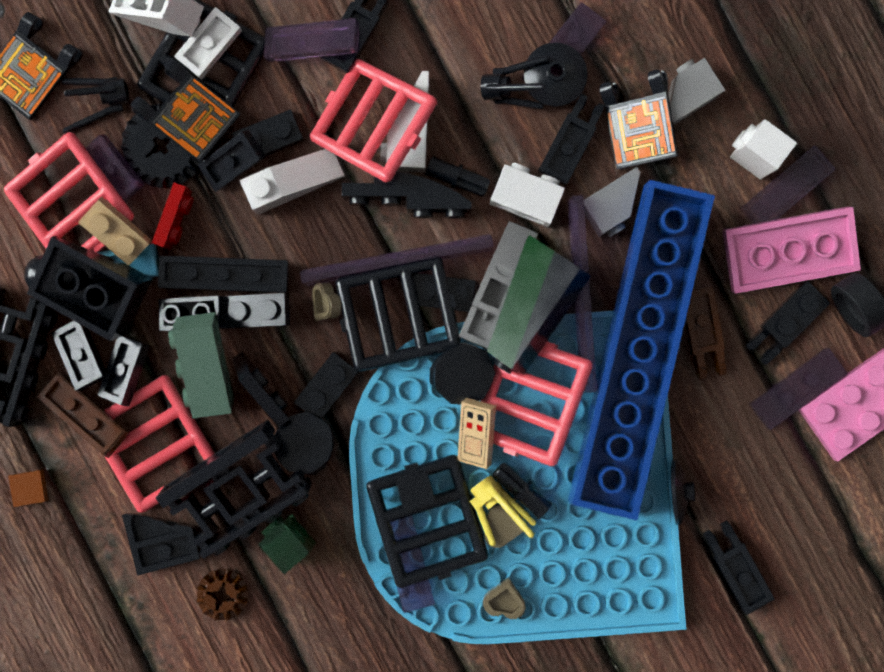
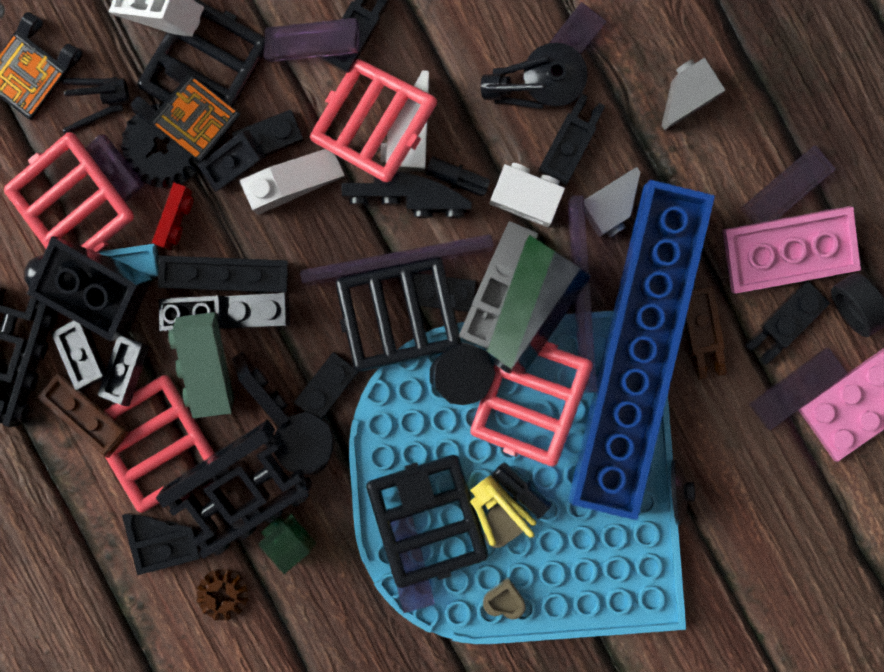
dark orange tile [8,469,49,507] -> none
tan plate [78,197,152,266] -> none
white plate [174,7,242,80] -> none
dark tan tile [312,282,341,321] -> none
tan tile [458,398,496,469] -> none
flag [599,70,679,170] -> none
black hinge [703,520,775,615] -> none
white brick [730,119,797,179] -> none

